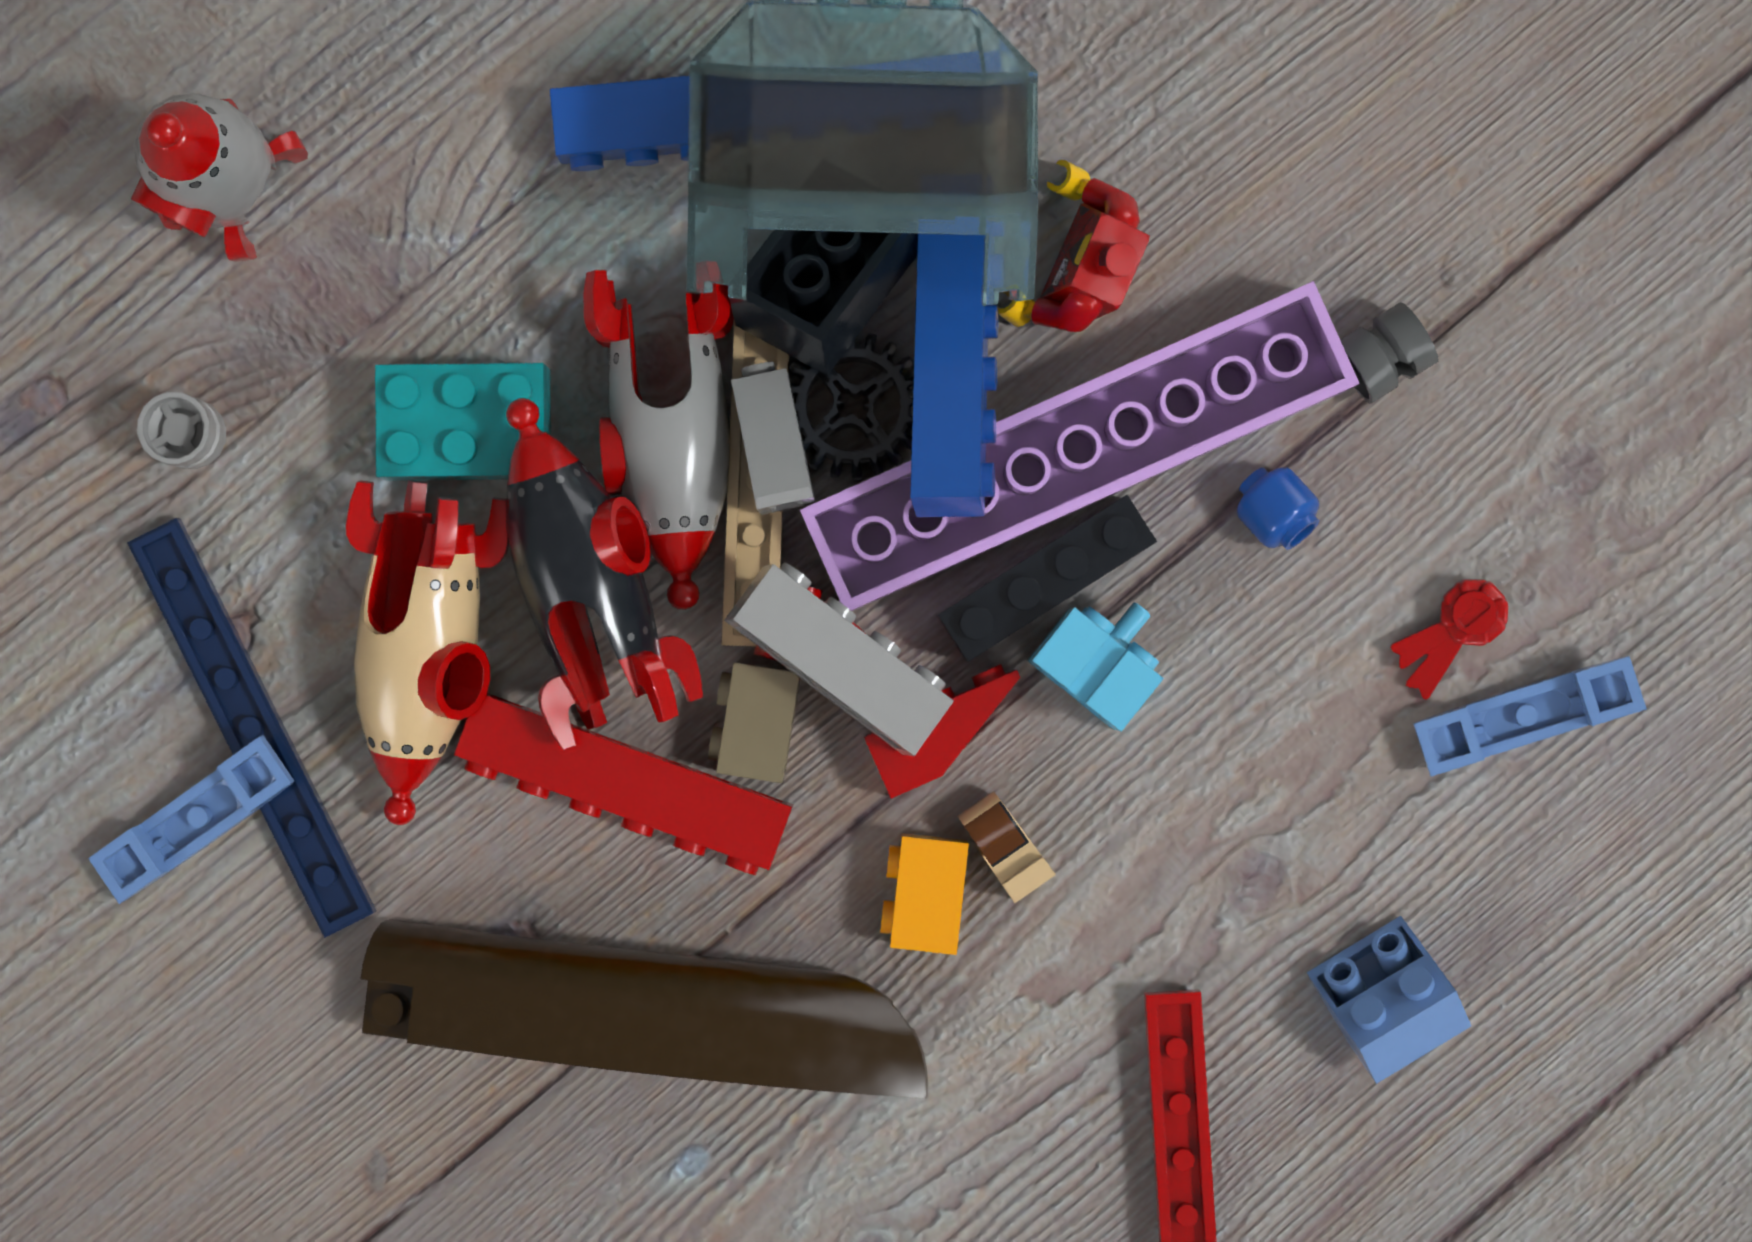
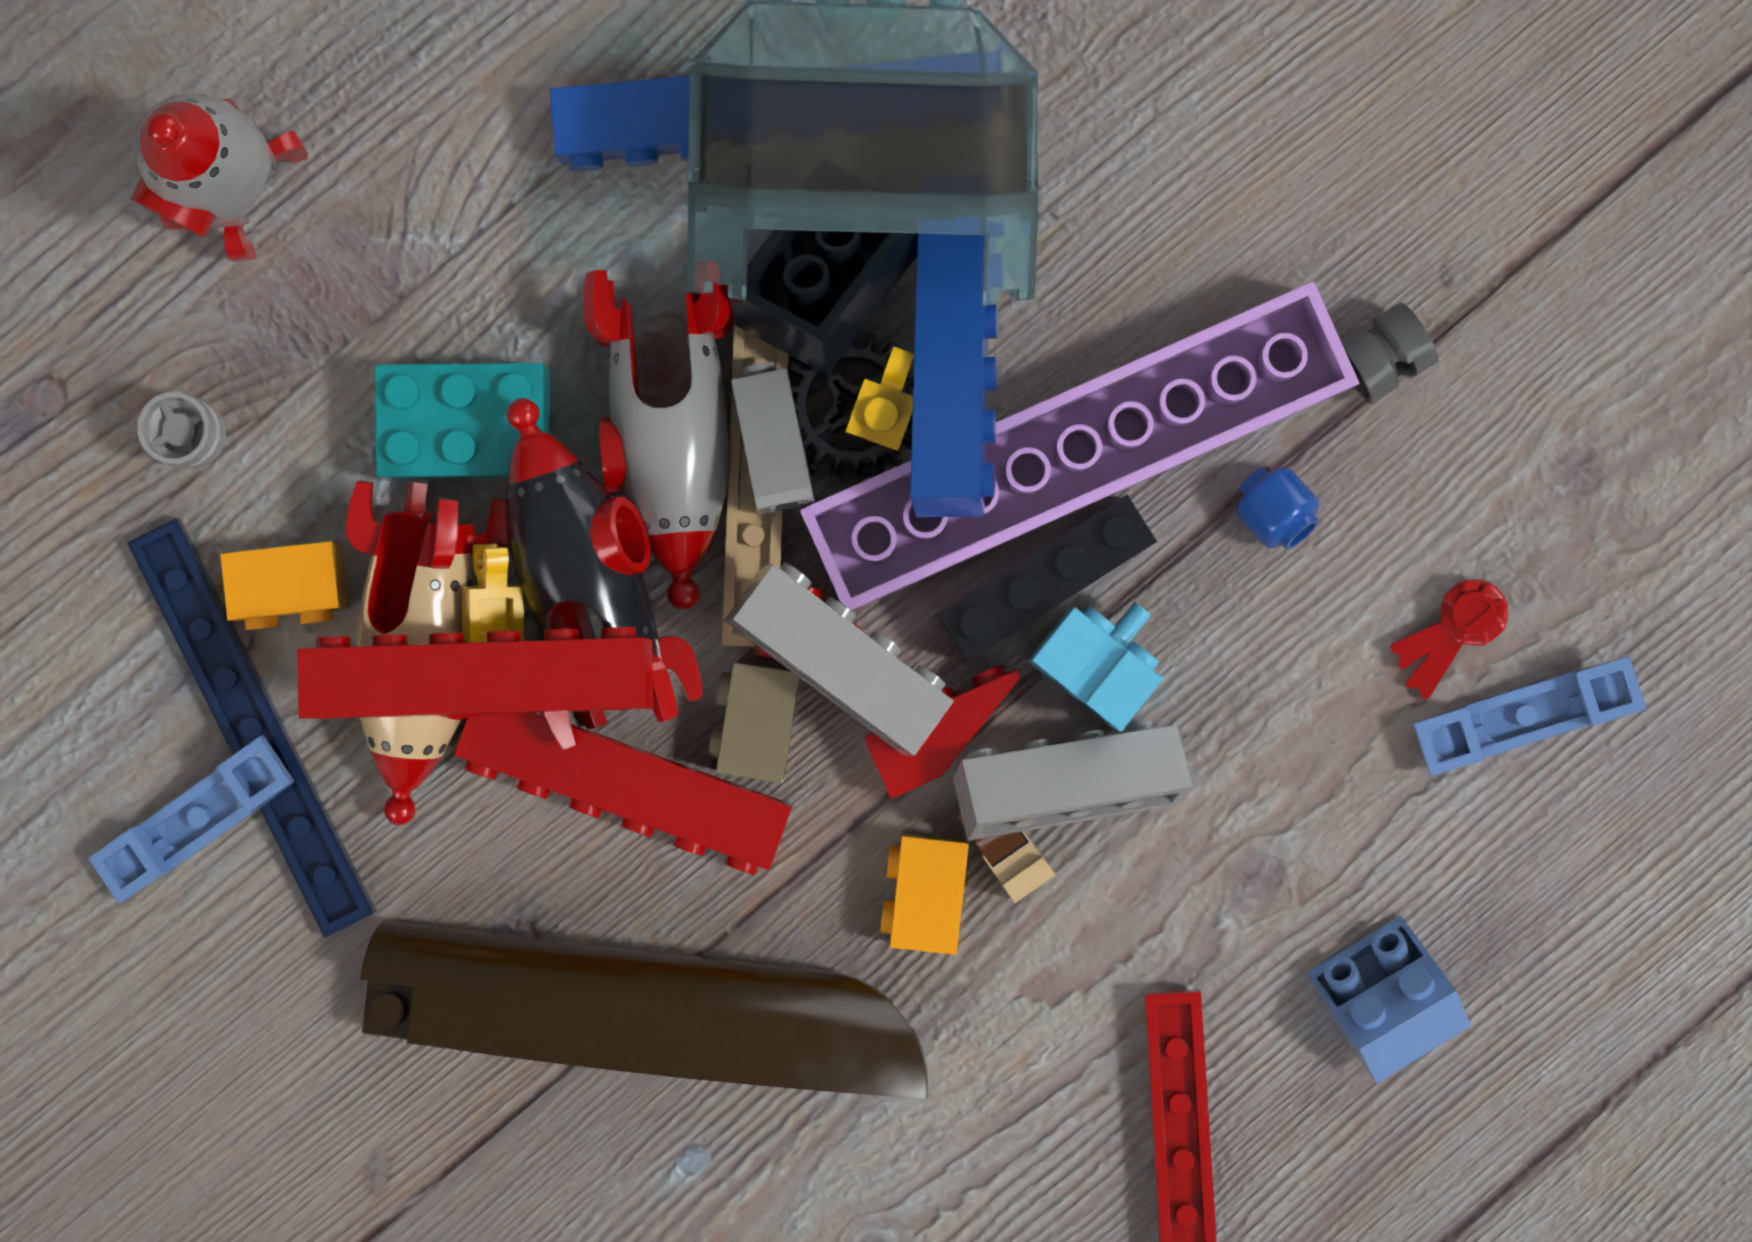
red torso [998,160,1150,332] -> none
none -> light orange brick [220,541,349,631]
none -> red brick [297,627,654,719]
none -> yellow plate [462,543,524,643]
none -> yellow plate [845,347,915,451]
none -> light grey brick [953,721,1193,841]

